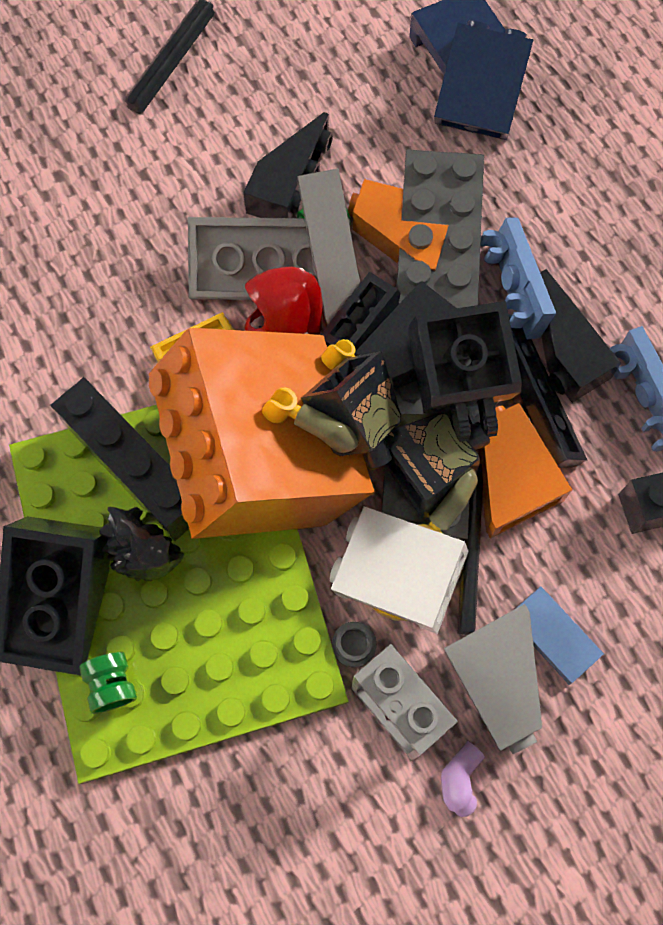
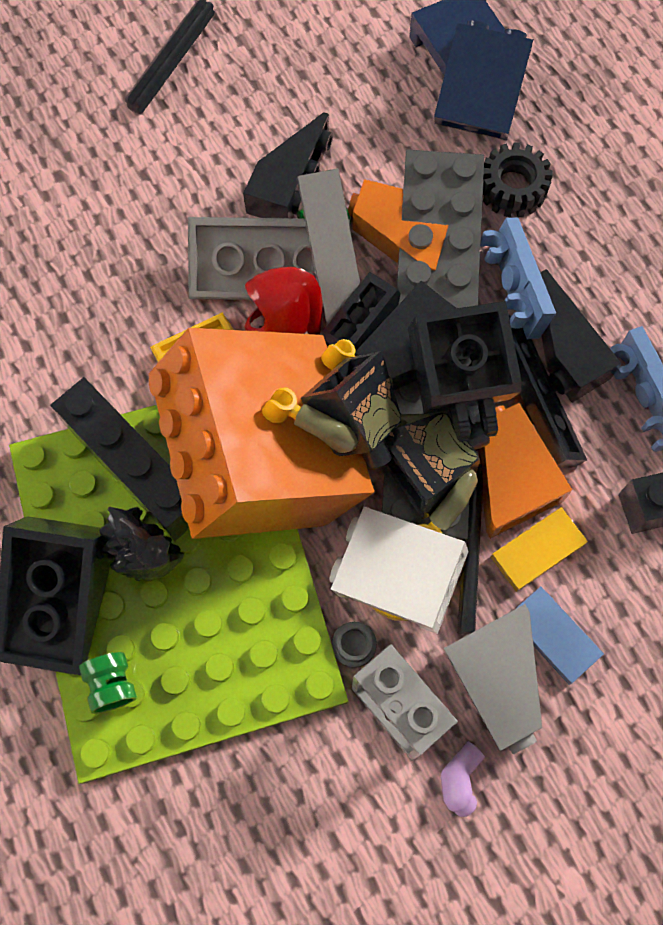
none -> black tyre [483,142,553,218]
none -> yellow tile [490,507,588,592]

